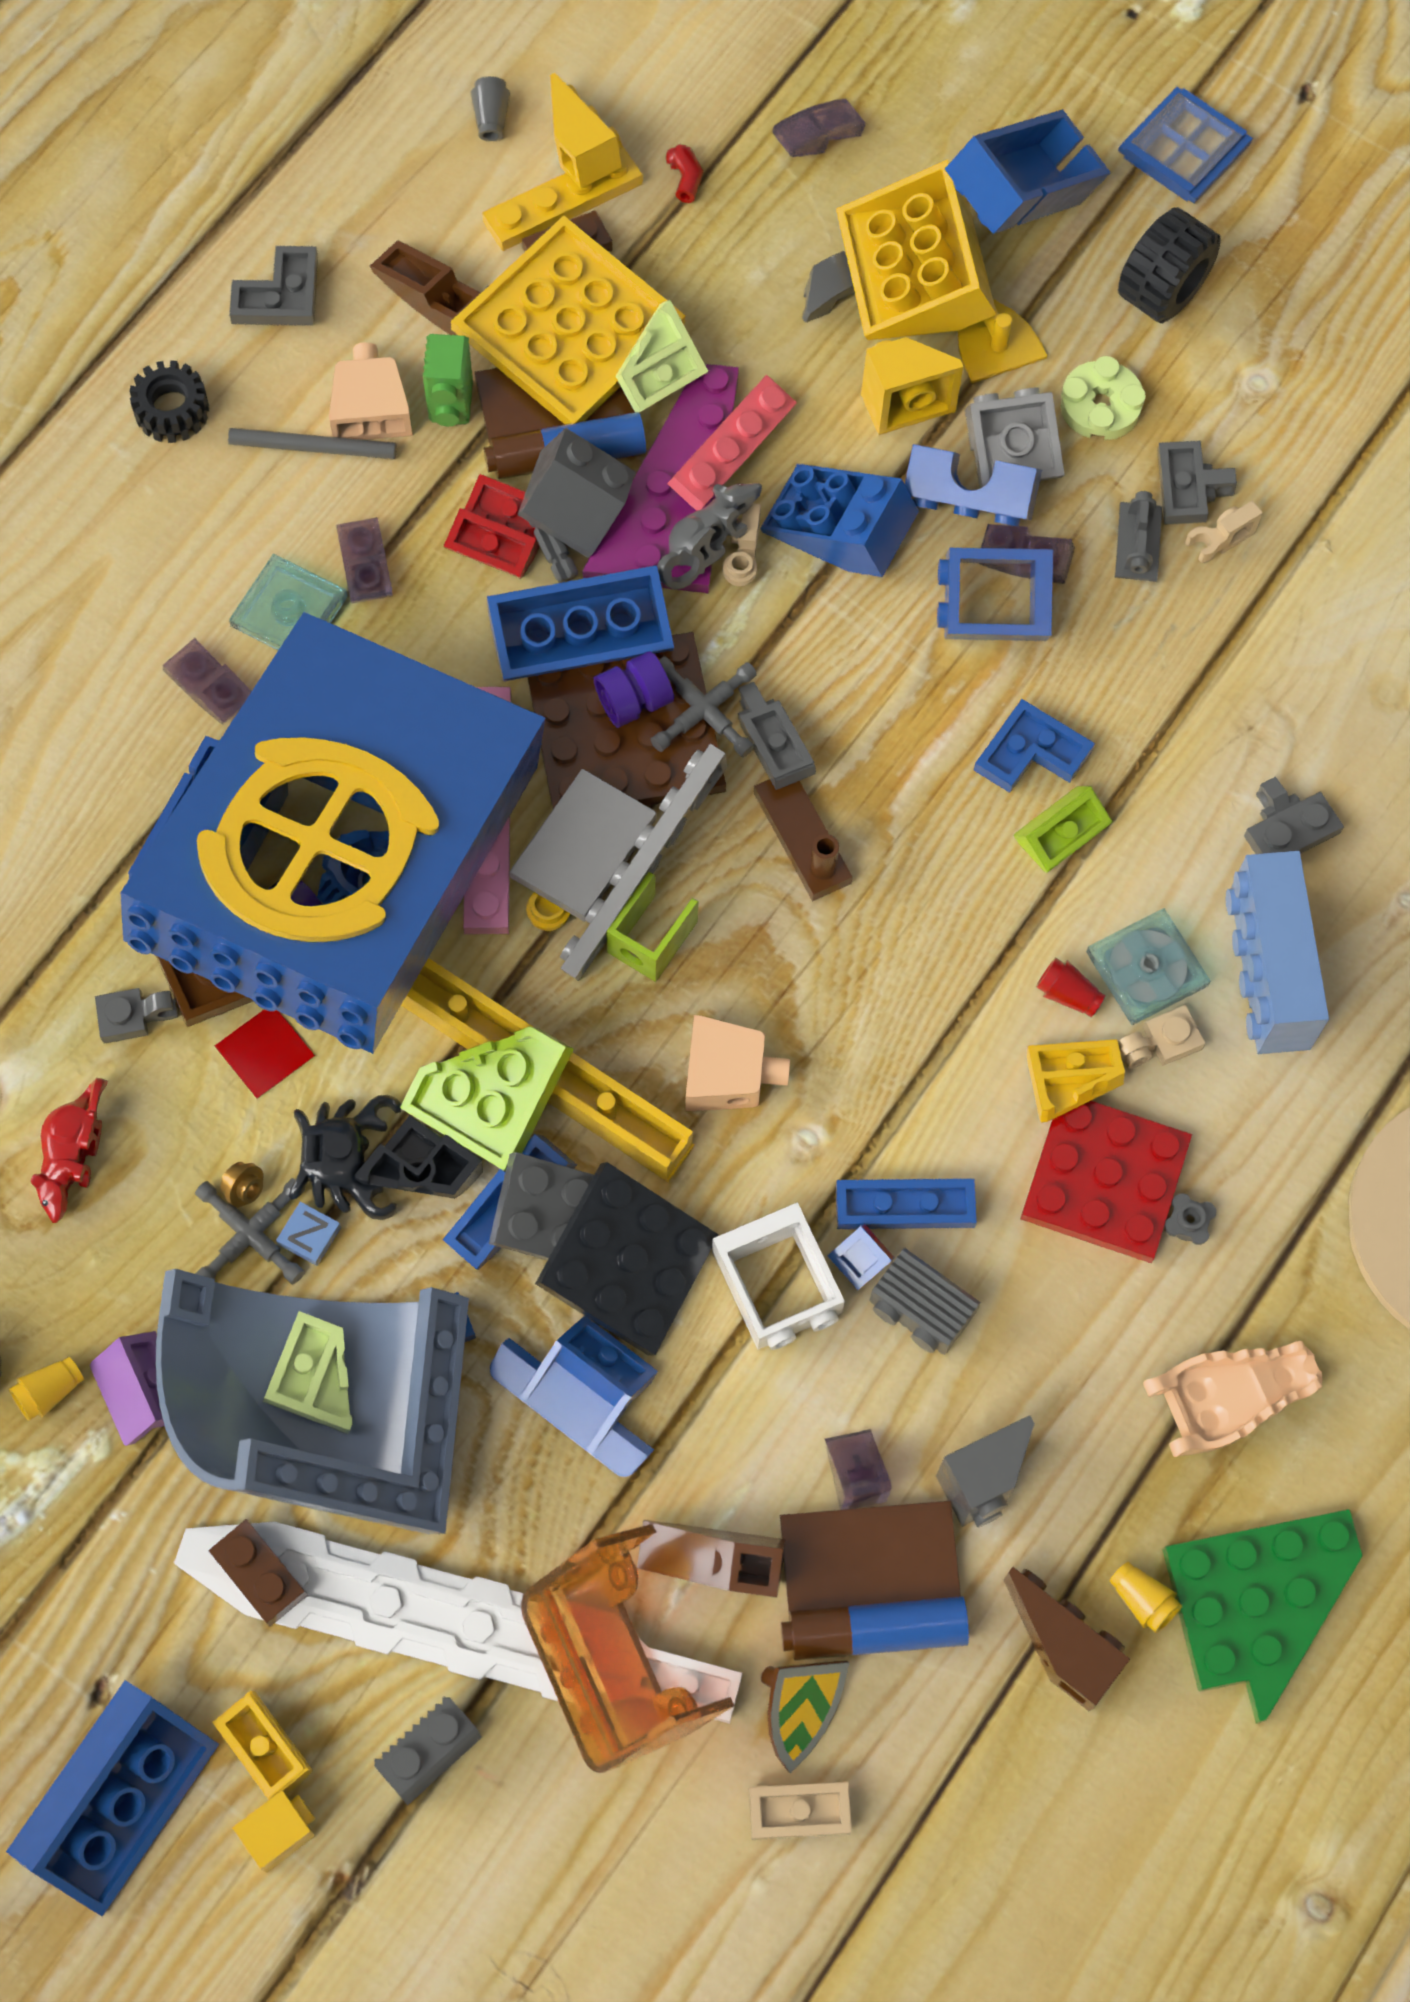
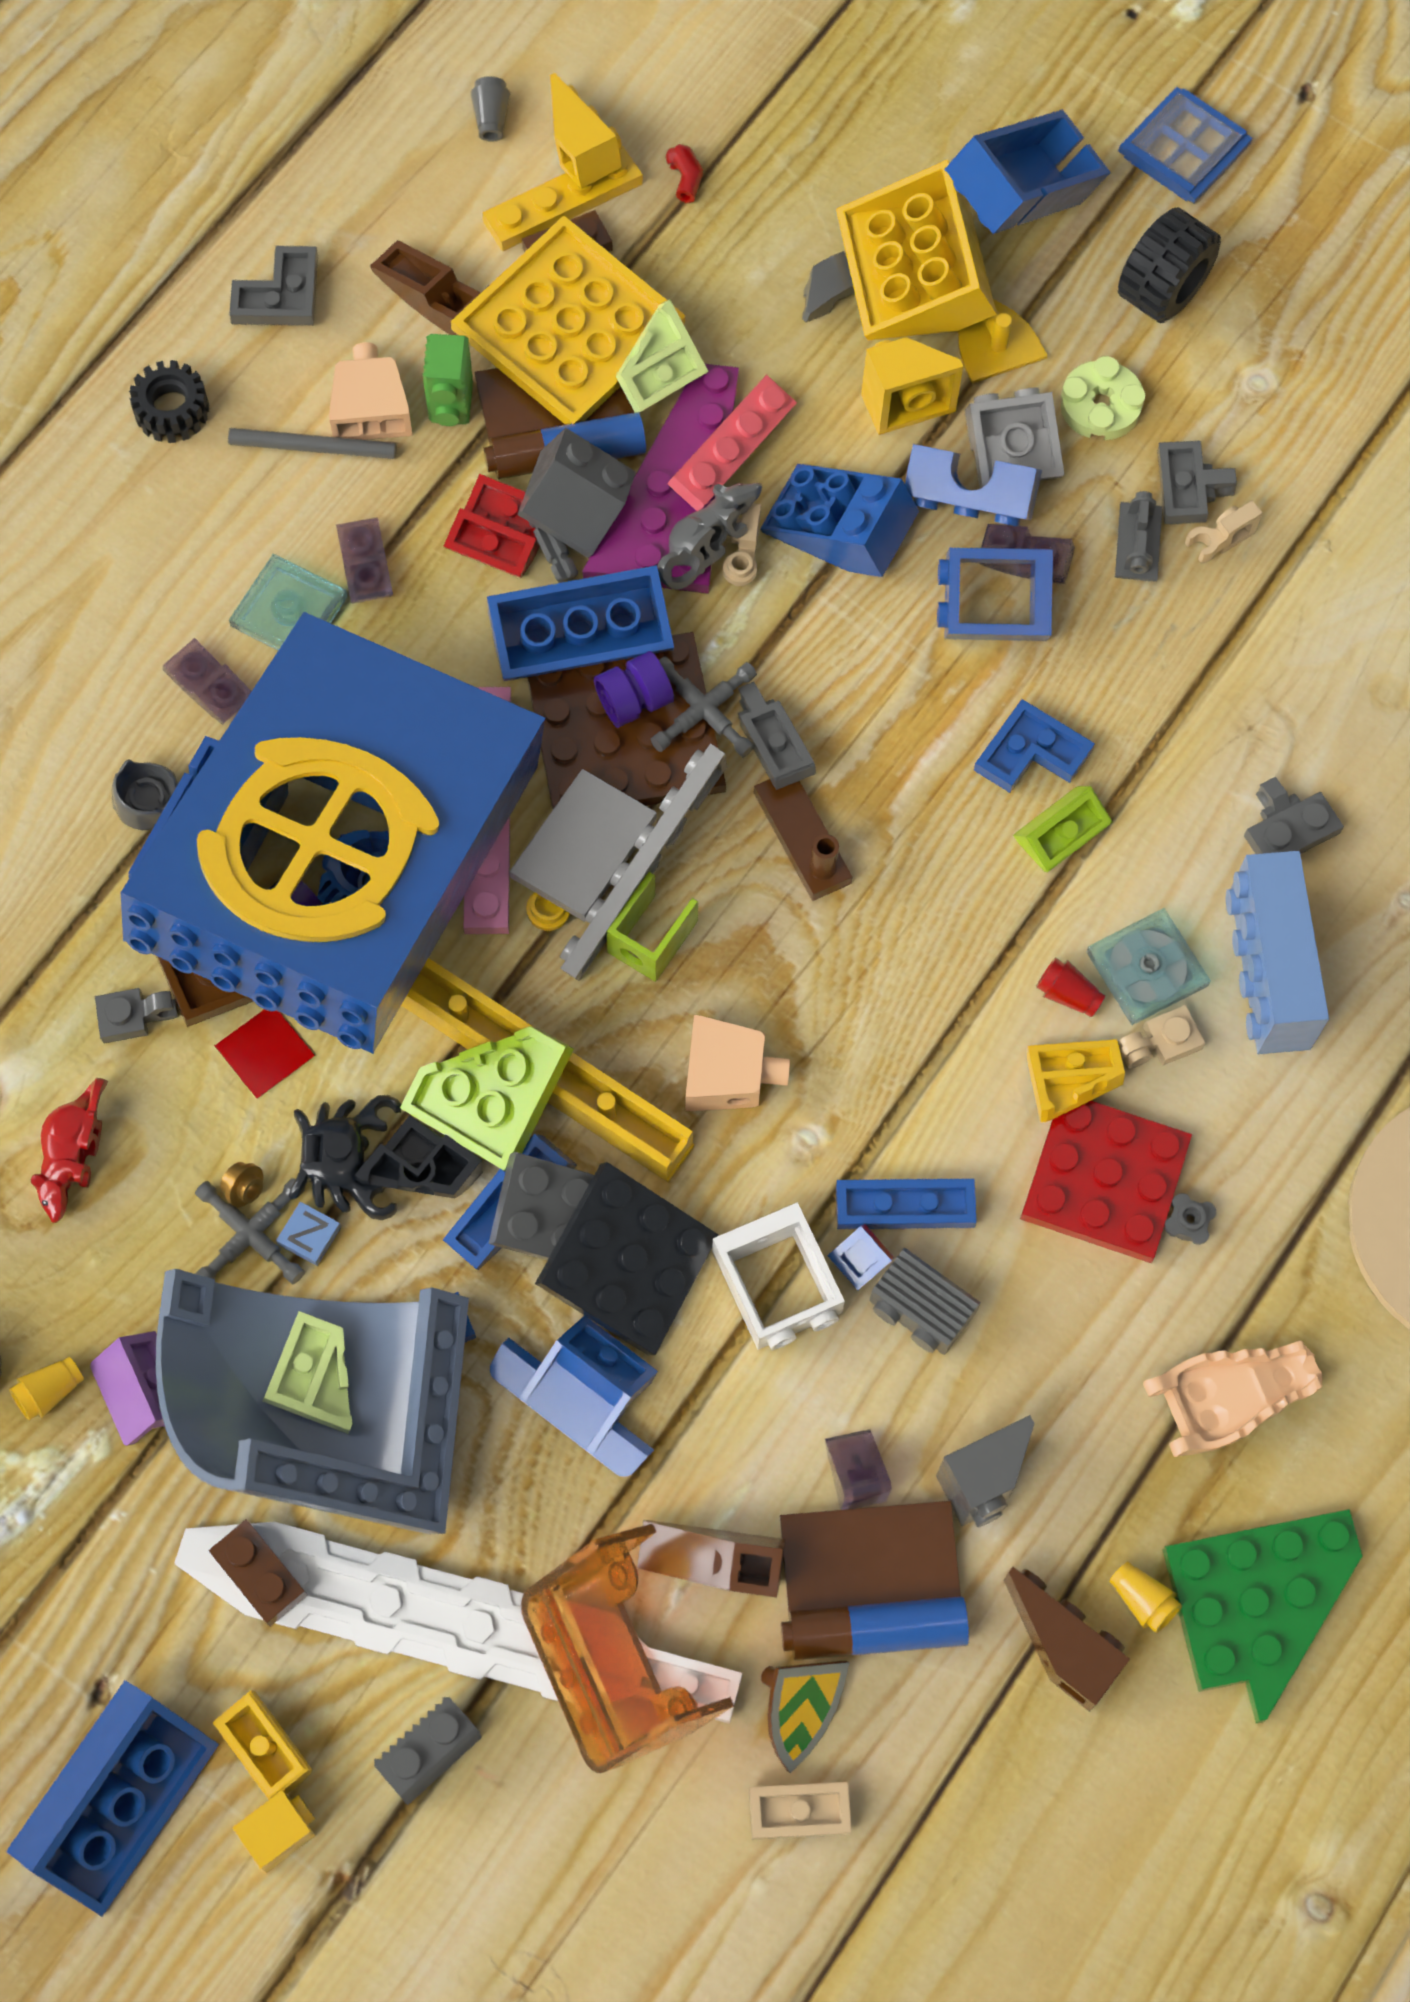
slope [772,98,866,157] -> none
none -> dark grey hair [112,759,178,830]

